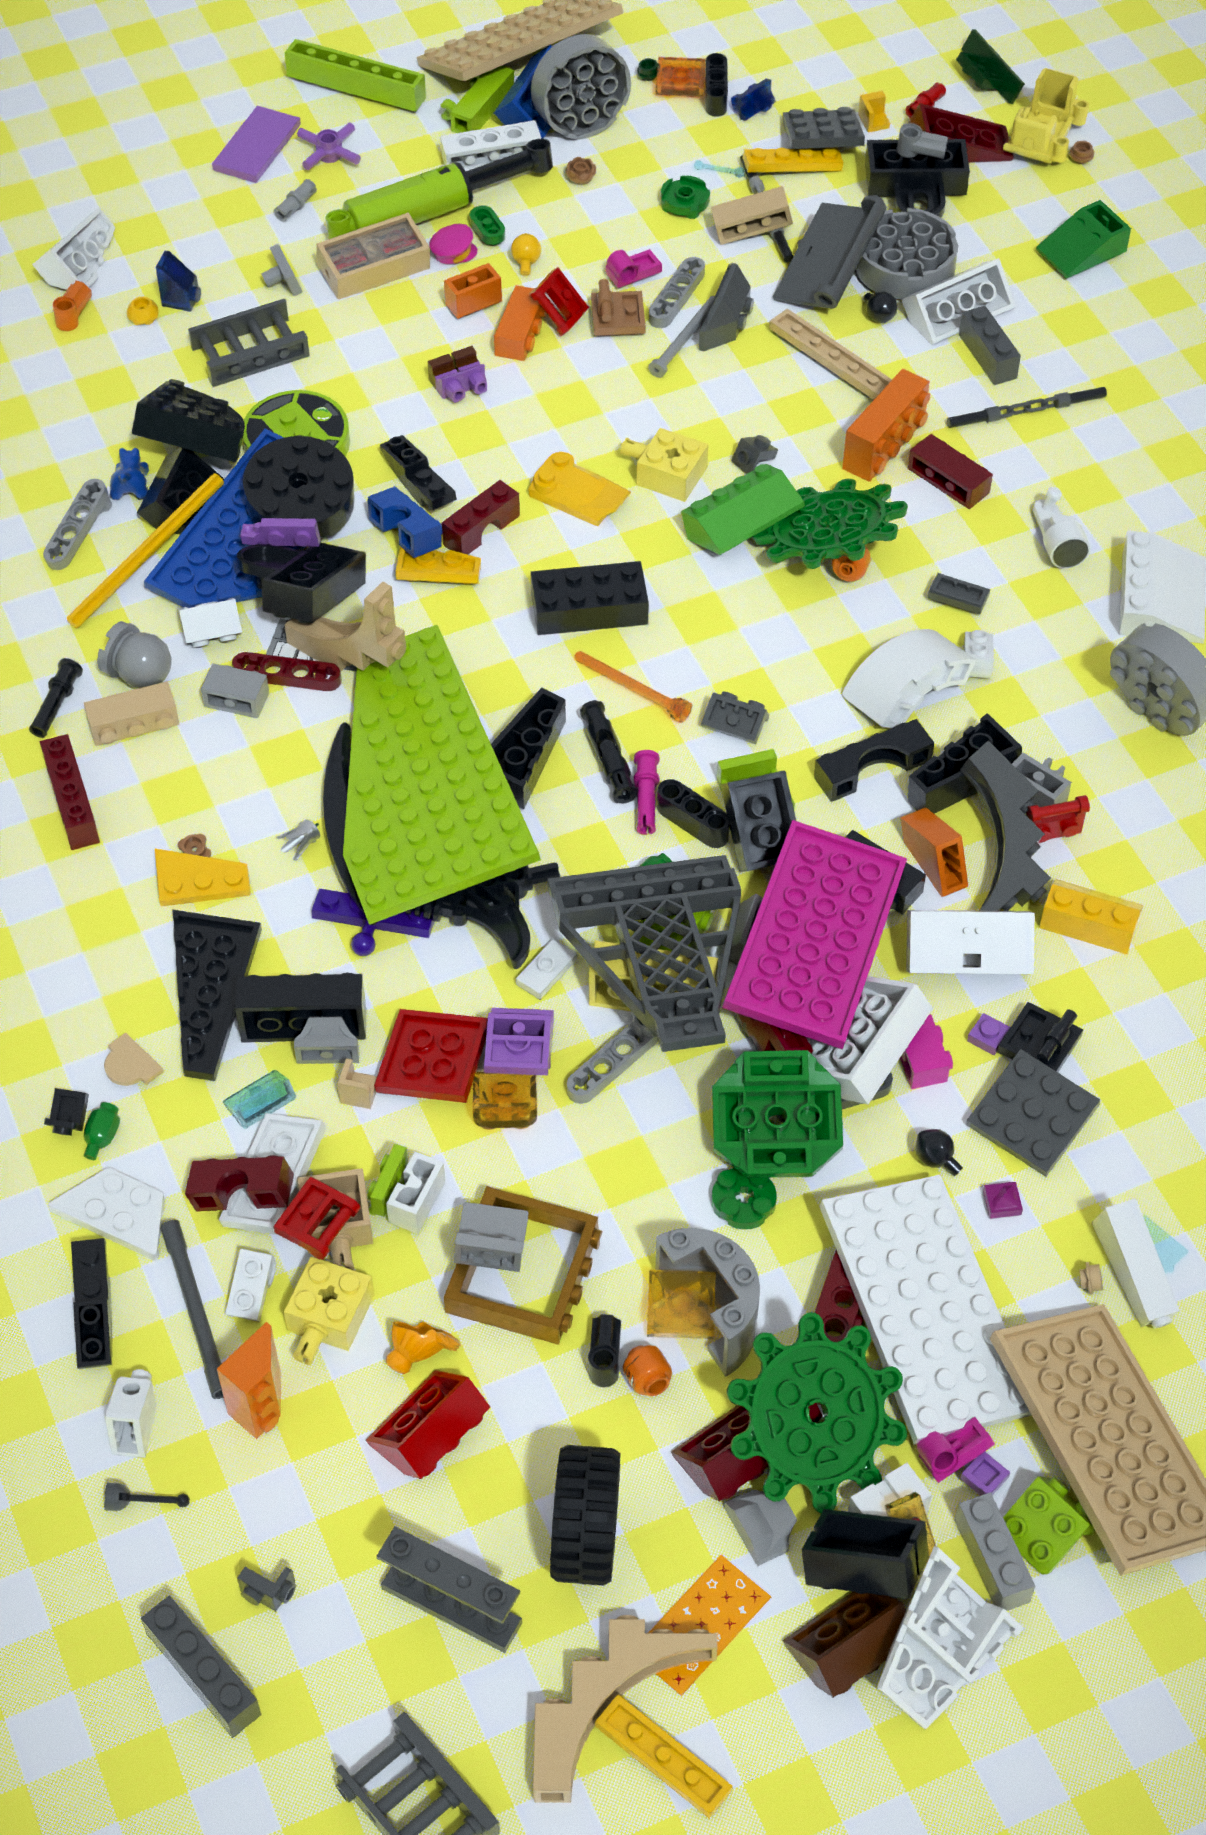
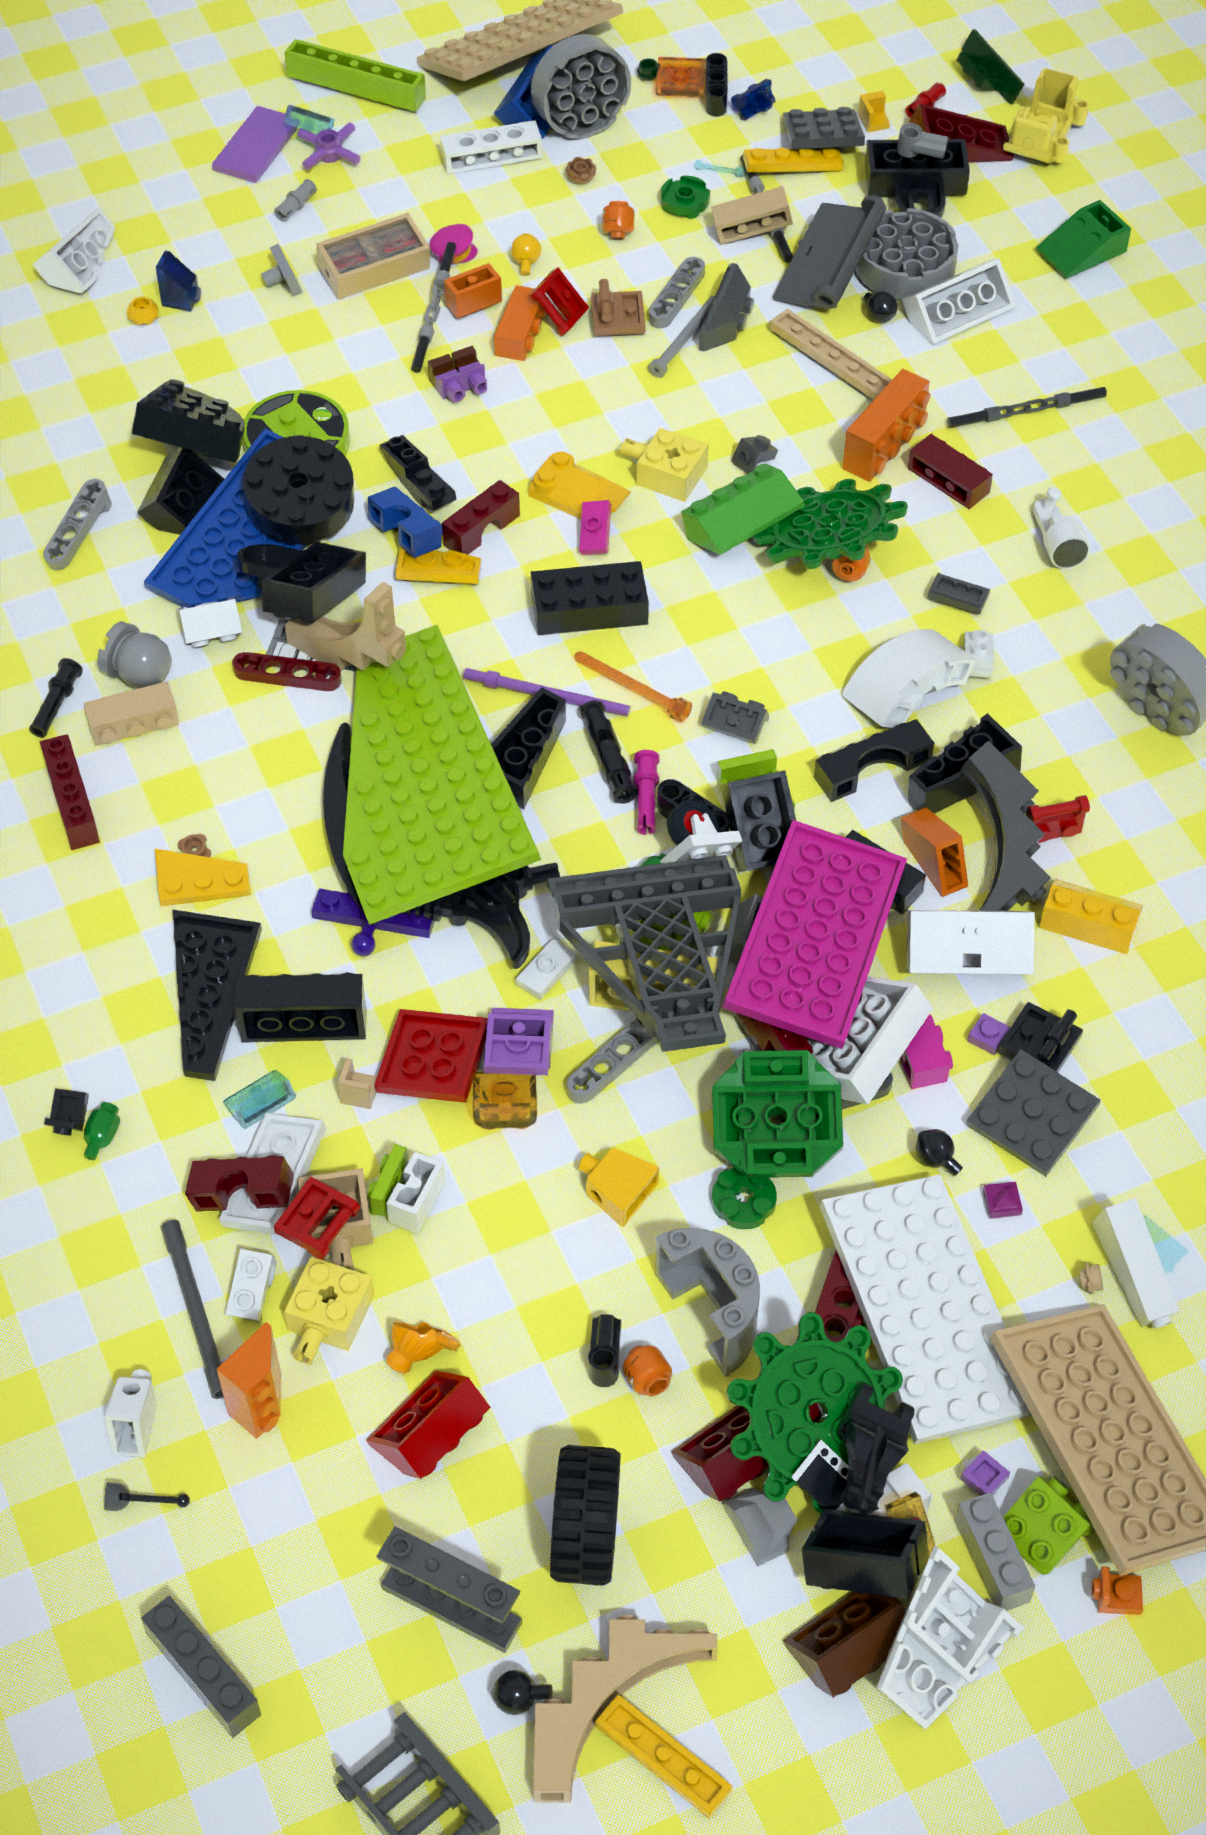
white wing [48,1167,165,1261] -> none
orange piece [52,281,92,331] -> none
yellow axle [67,473,224,628] -> none
black slope [71,1238,113,1369] -> none
tan piece [104,1033,164,1086] -> none
blue animal [110,448,149,500] -> none
dark grey fence [188,298,310,387] -> none
light grey brick [201,663,269,718] -> none
dark grey bracket [237,1567,296,1612] -> none
medium lavender hinge [240,518,321,546] -> none
flat silver piece [277,819,320,861] -> none
light grey slope [294,1017,360,1064] -> none
lime piece [325,139,553,239] -> none
lime brick [441,66,514,133] -> none
pearl gold window [444,1186,603,1345] -> none
light grey bracket [454,1202,529,1272] -> none
green plate [470,205,505,245] -> none
dark pink plate [606,249,662,288] -> none
clear yellow slope [647,1270,716,1339] -> none
light orange sticker [648,1555,772,1696] -> none
dark pink plate [917,1417,995,1483] -> none
dark grey brick [959,306,1021,385] -> none
light grey brick [1012,753,1072,807] -> none
medium nougat plate [1070,141,1094,163] -> none
white slope [1119,530,1206,644] -> none
none -> clear light blue slope [284,105,335,134]
none -> piece [411,242,457,373]
none -> medium lavender bar [463,668,631,717]
none -> black piece [490,1670,553,1715]
none -> yellow torso [578,1148,659,1227]
none -> dark pink plate [579,500,611,555]
none -> orange head [602,201,635,239]
none -> white plate [660,800,743,863]
none -> black sticker [792,1440,848,1511]
none -> black animal [837,1382,914,1514]
none -> orange bracket [1091,1566,1143,1615]

